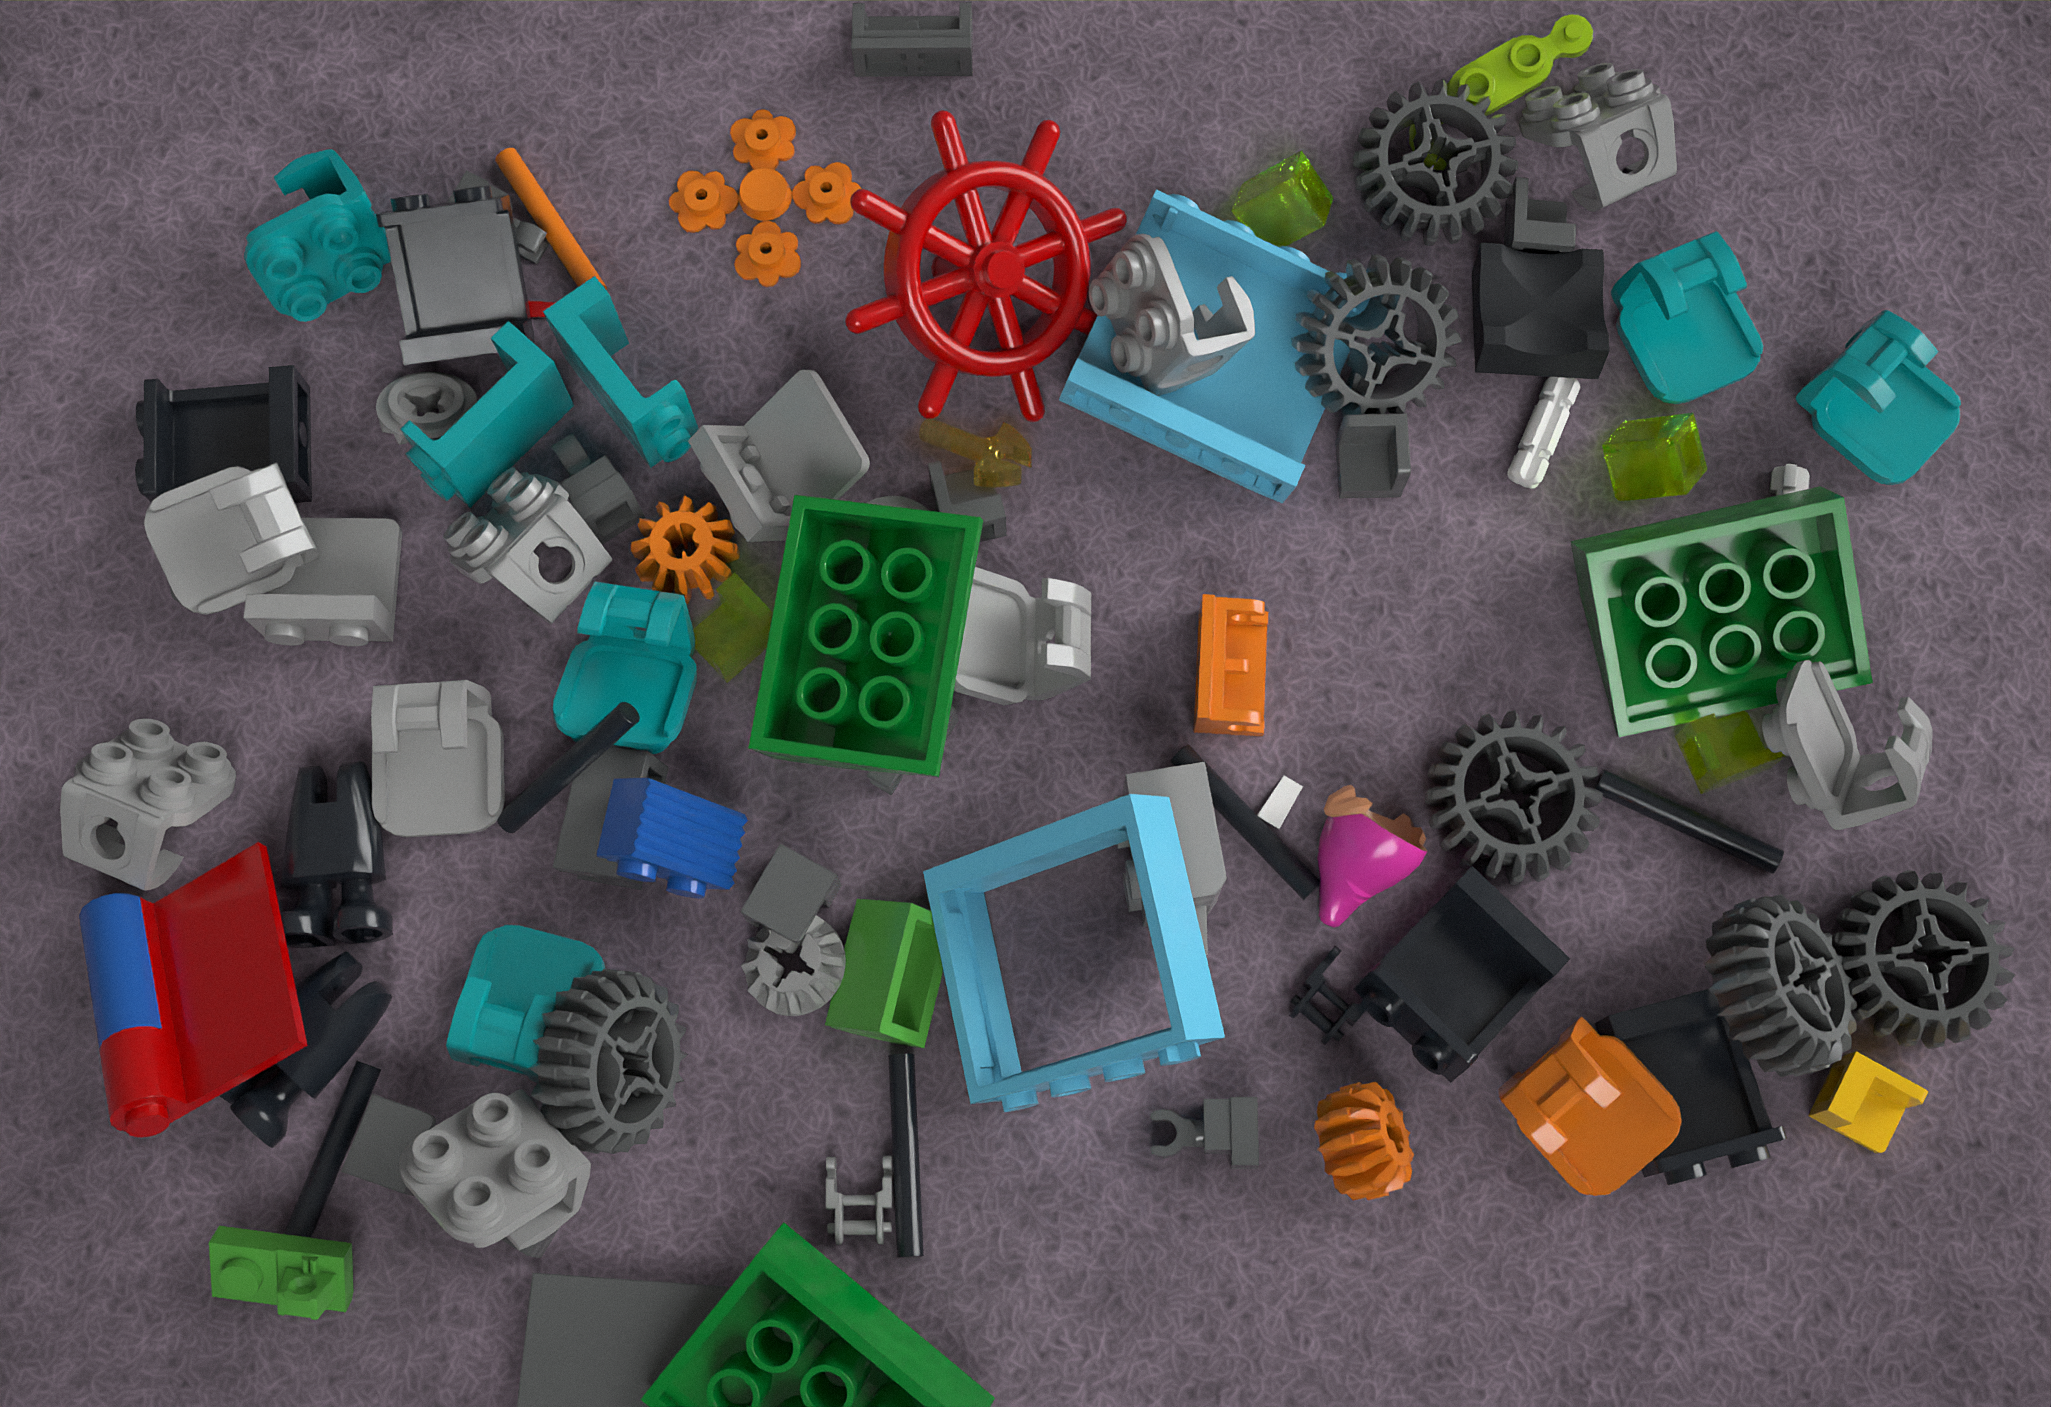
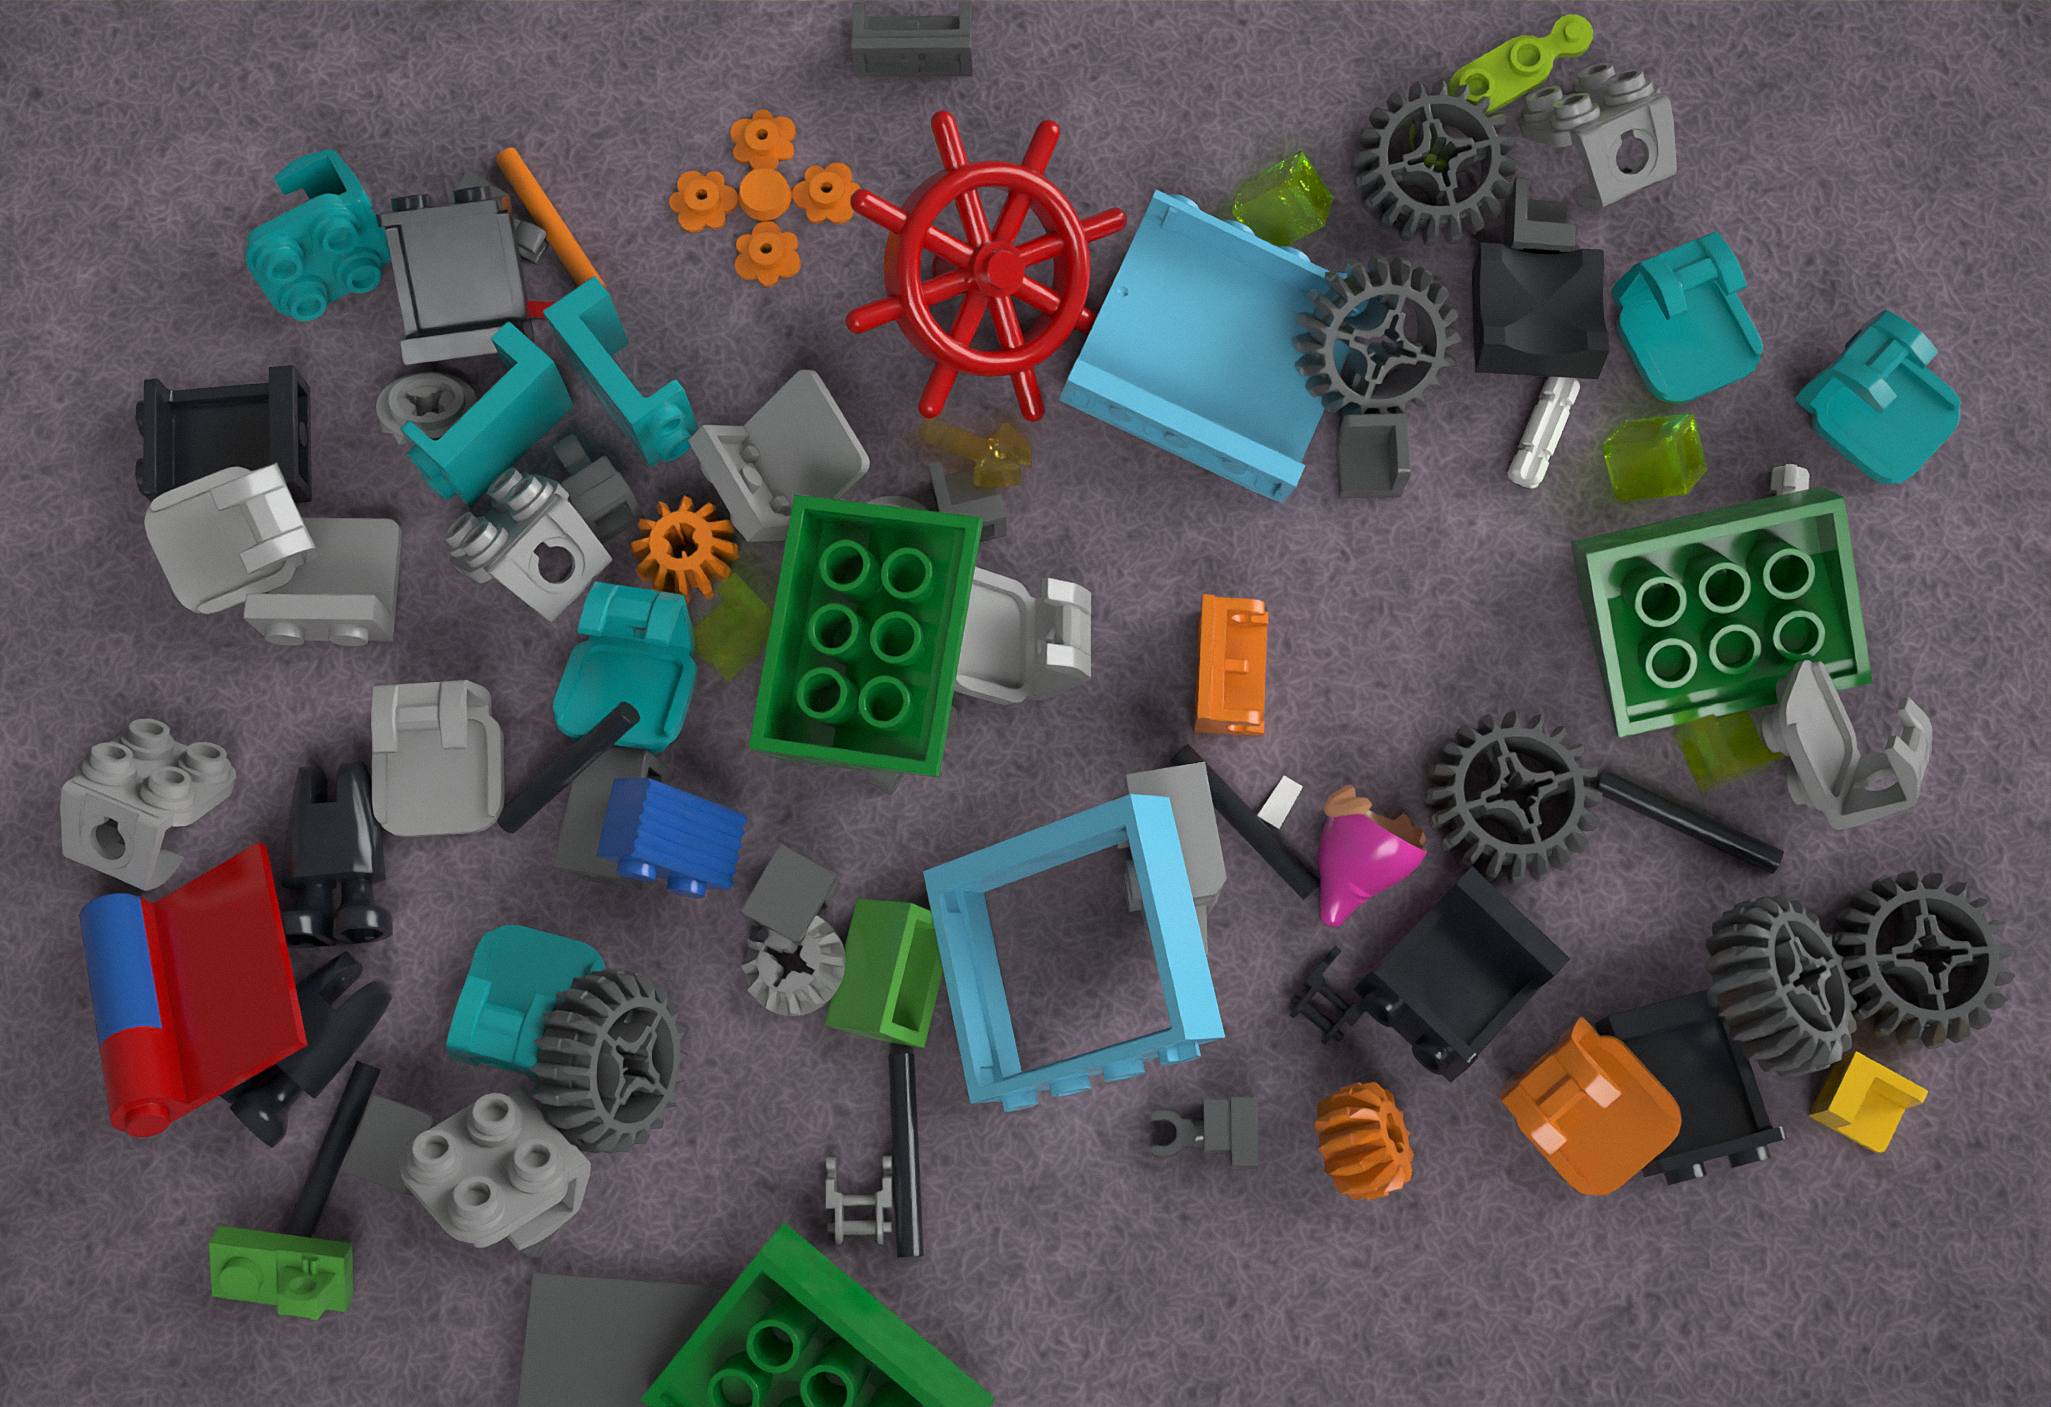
light grey piece [1089,233,1255,396] -> none

